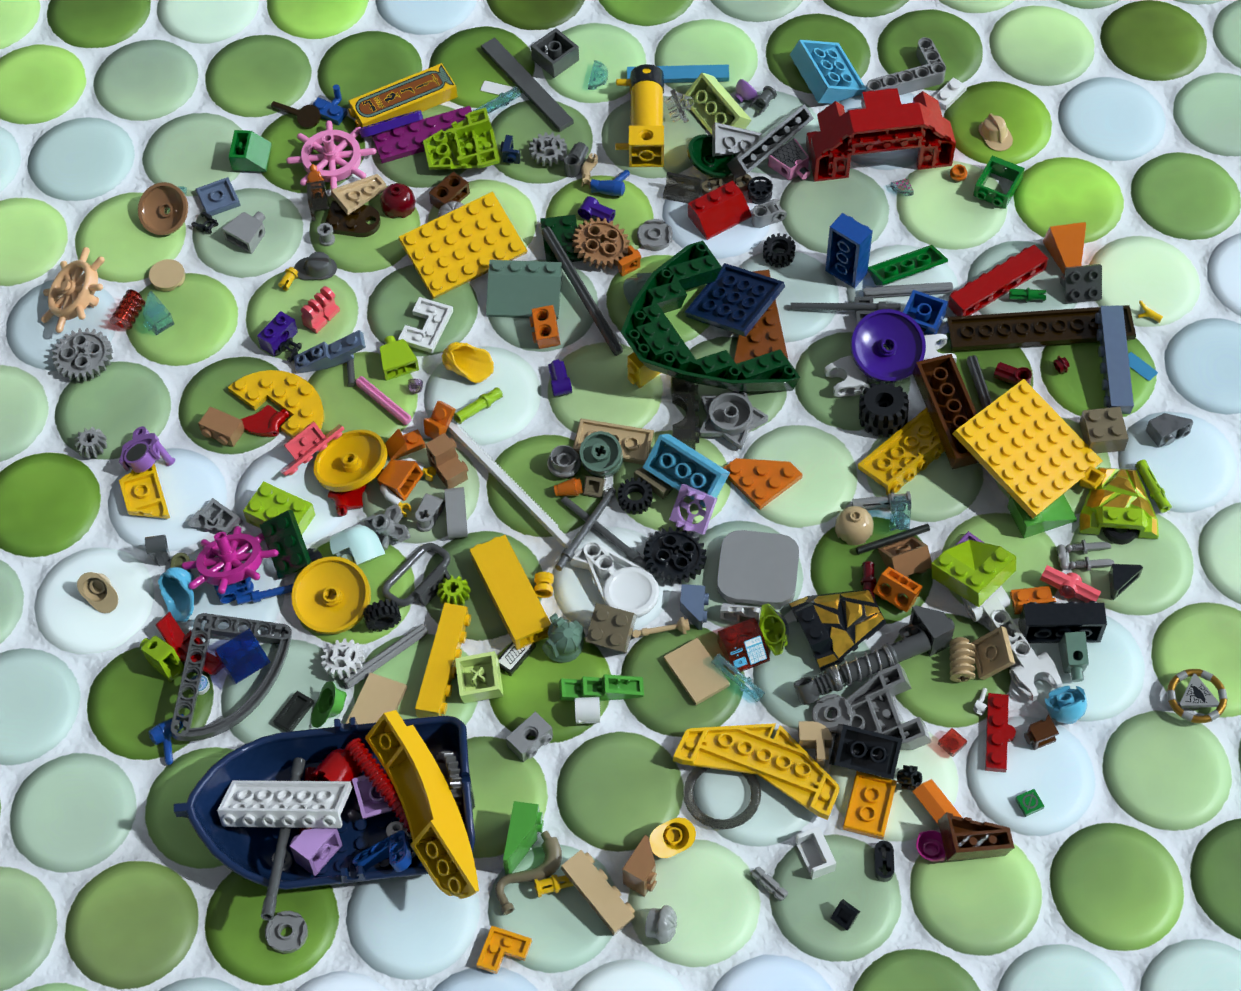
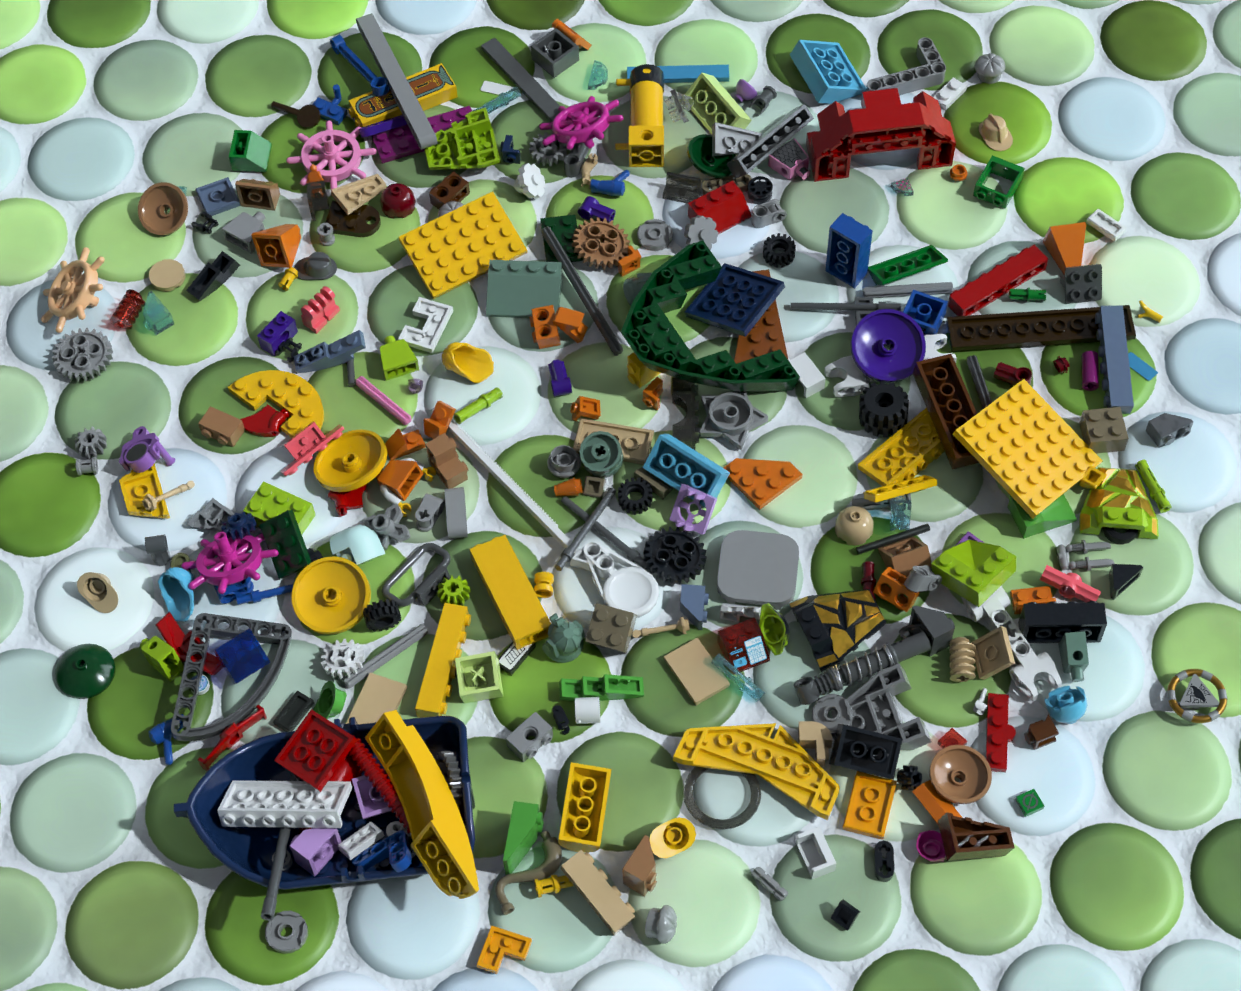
none -> dark green dish [55,643,116,699]
none -> light grey bush [76,457,98,476]
none -> tan piece [142,481,195,512]
none -> black slope [186,251,240,301]
none -> red plate [198,705,267,771]
none -> dark blue gear [221,512,257,540]
none -> medium nougat slope [235,179,280,211]
none -> orange slope [251,224,301,268]
none -> red plate [274,709,358,792]
none -> blue piece [330,34,389,96]
none -> white plate [337,822,384,860]
none -> light grey beam [356,13,438,150]
none -> white plant [514,163,546,199]
none -> dark pink piece [539,96,623,150]
none -> orange plate [552,19,592,50]
none -> orange slope [552,307,588,343]
none -> black piece [553,705,570,735]
none -> yellow brick [558,762,612,853]
none -> orange bracket [570,396,601,421]
none -> orange bracket [643,377,663,410]
none -> light grey plant [684,215,718,250]
none -> white panel [789,352,826,398]
none -> yellow tile [863,475,937,503]
none -> light grey piece [904,565,942,592]
none -> medium nougat dish [929,745,992,804]
none -> light grey piece [974,53,1005,84]
none -> magenta piece [1081,351,1099,391]
none -> white plate [1086,209,1126,242]

